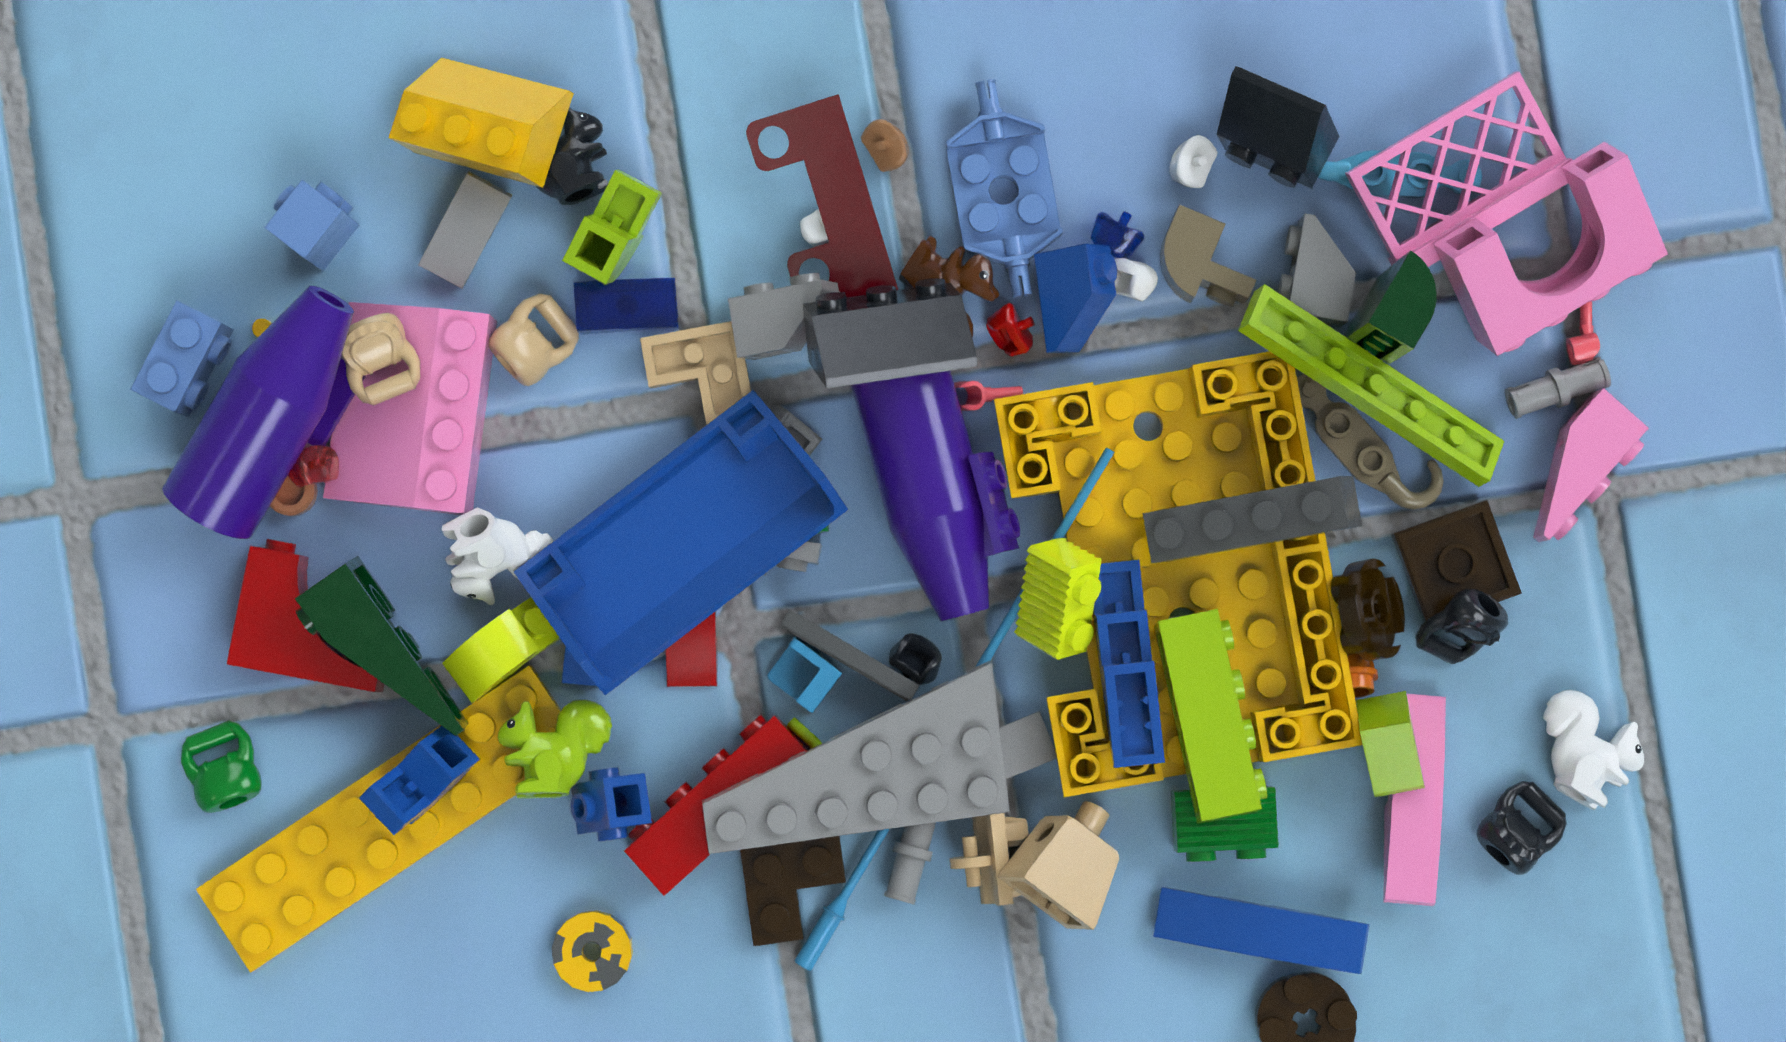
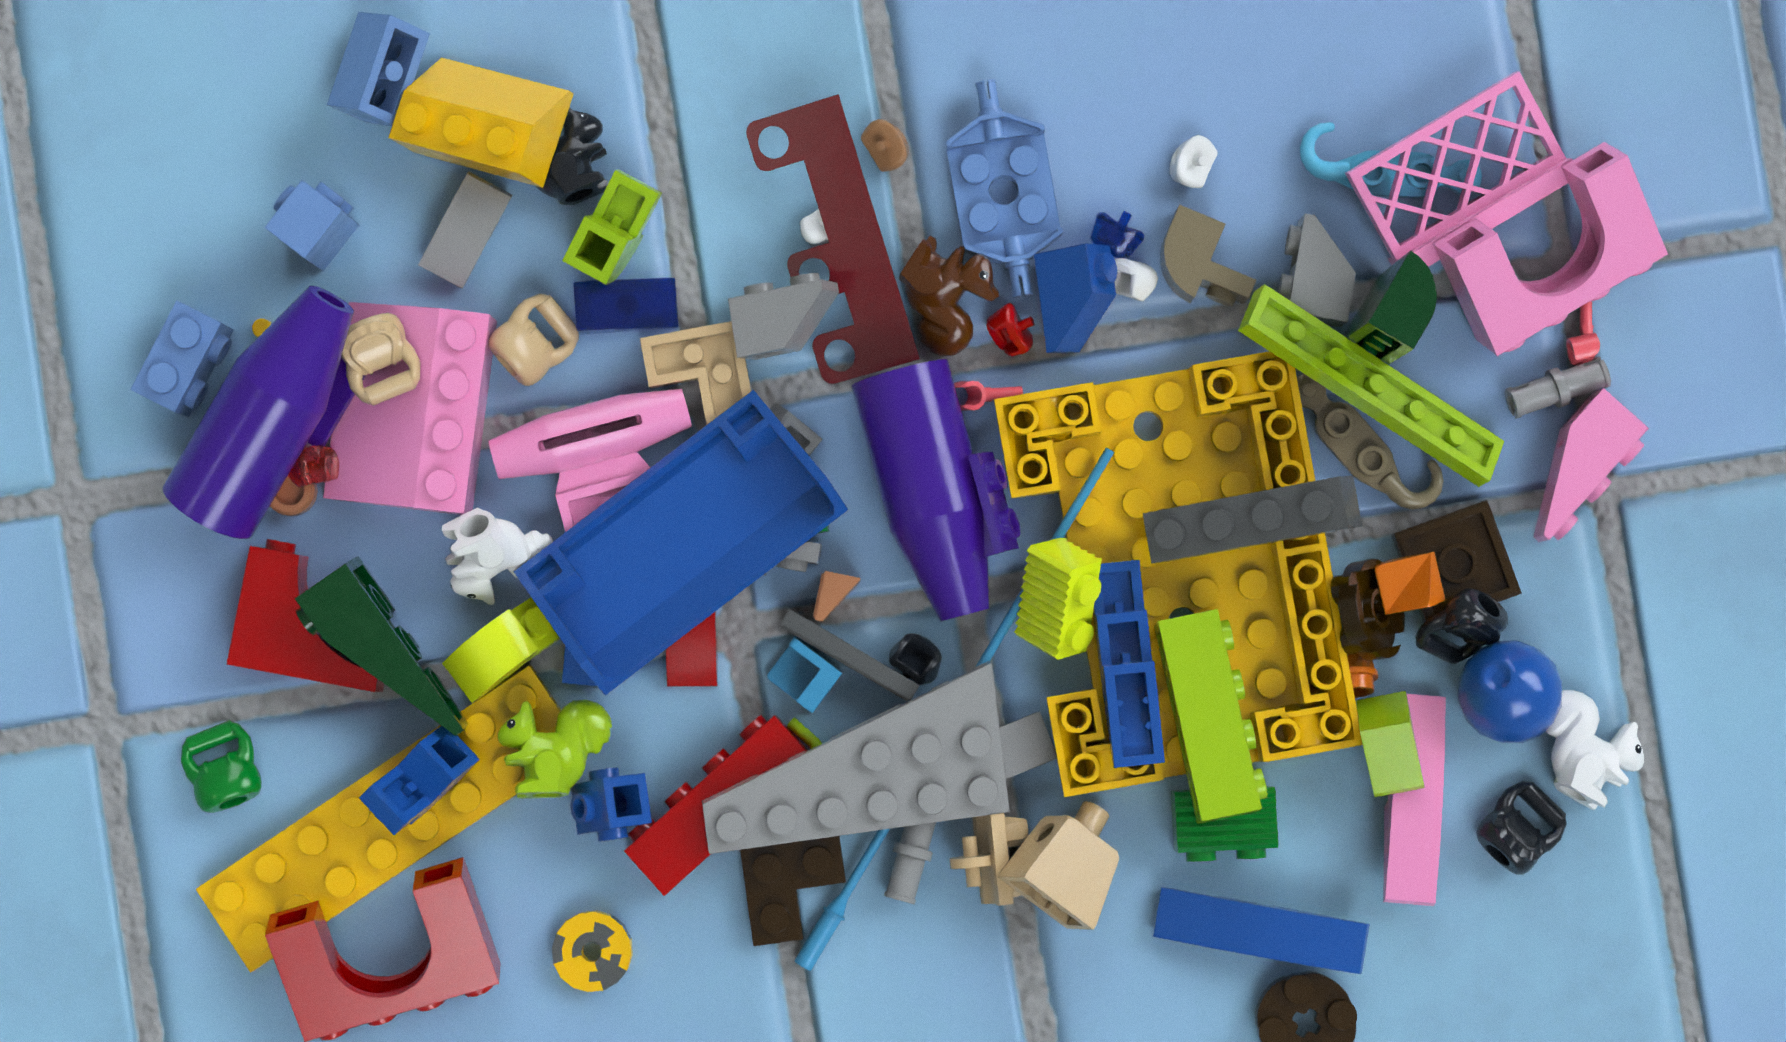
black slope [803,278,978,389] -> none
black slope [1216,66,1340,189] -> none
none -> arch [265,857,501,1042]
none -> medium blue brick [327,12,430,126]
none -> bright pink plate [488,389,692,532]
none -> nougat slope [813,571,861,622]
none -> orange slope [1375,551,1445,615]
none -> blue piece [1458,640,1563,744]

